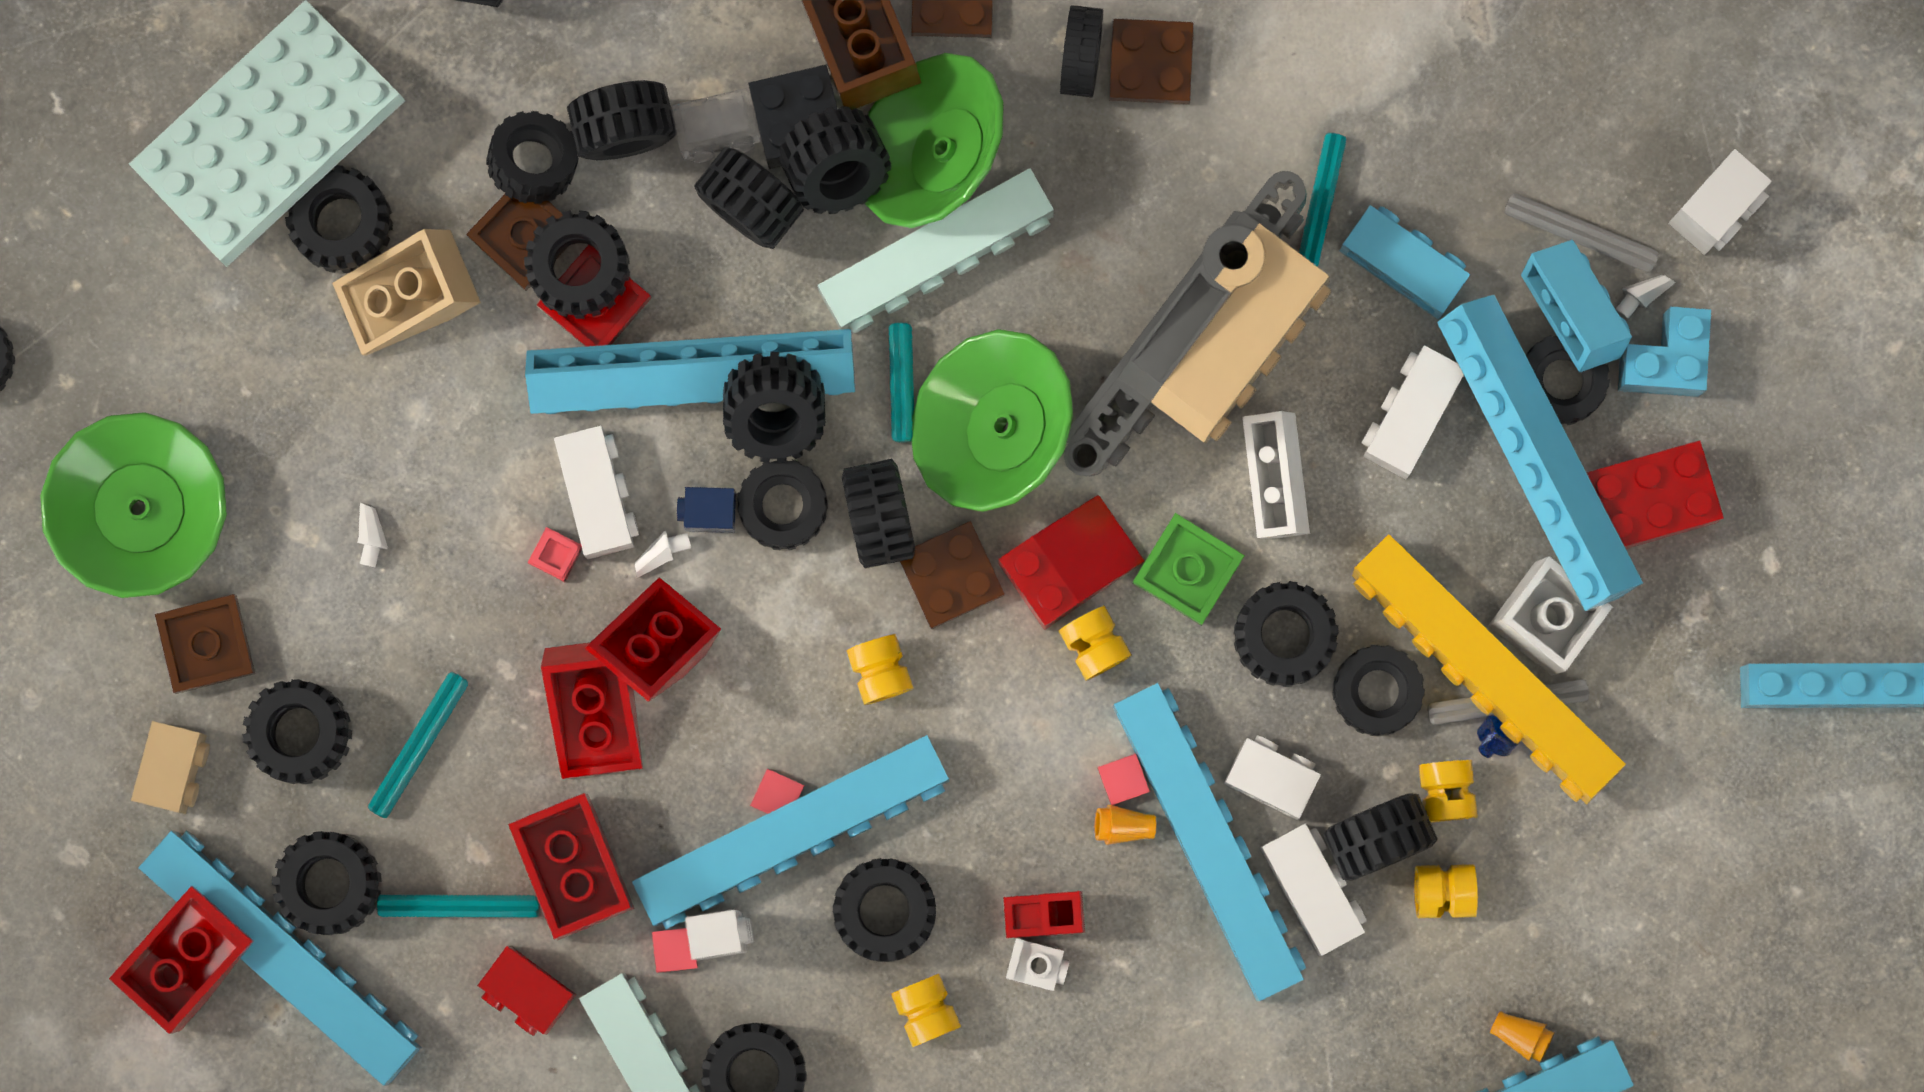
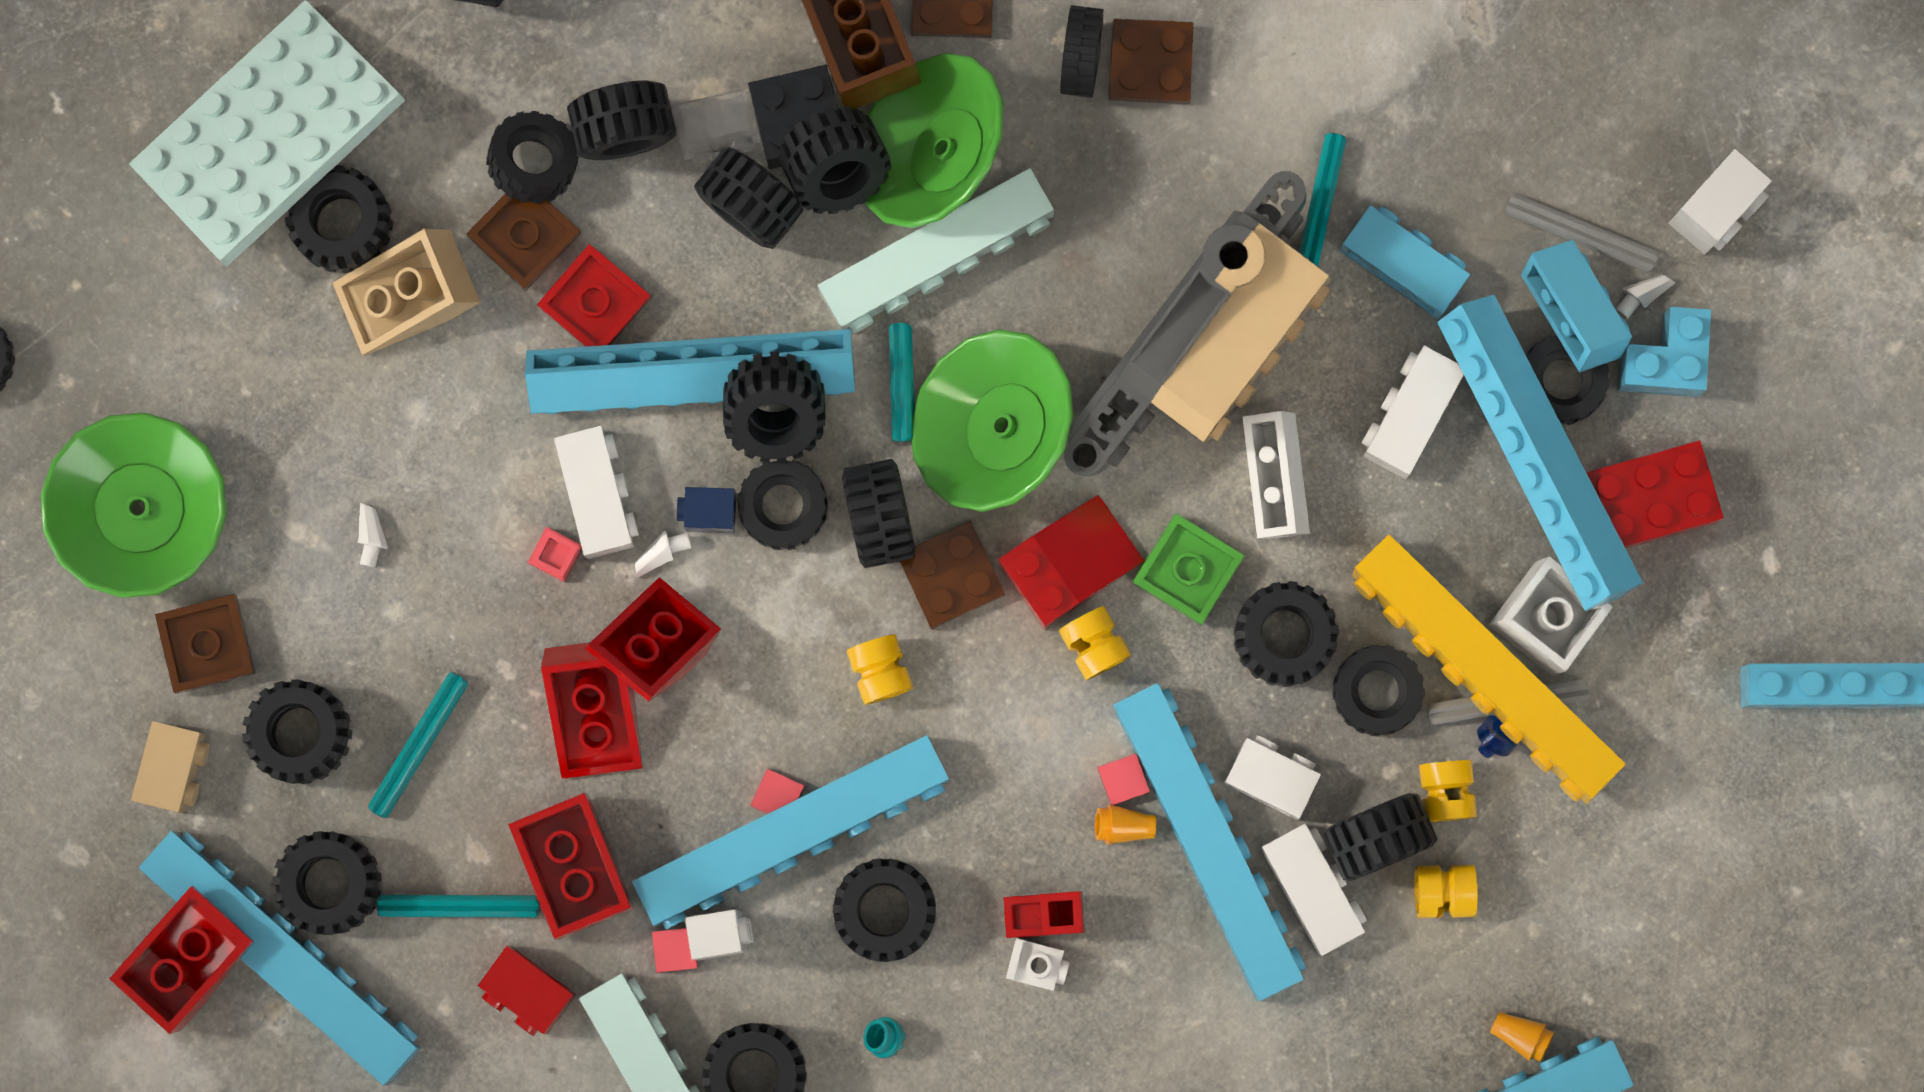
black tyre [524,210,630,319] -> none
yellow wheel [891,974,961,1047] -> none
none -> teal plate [863,1017,906,1059]

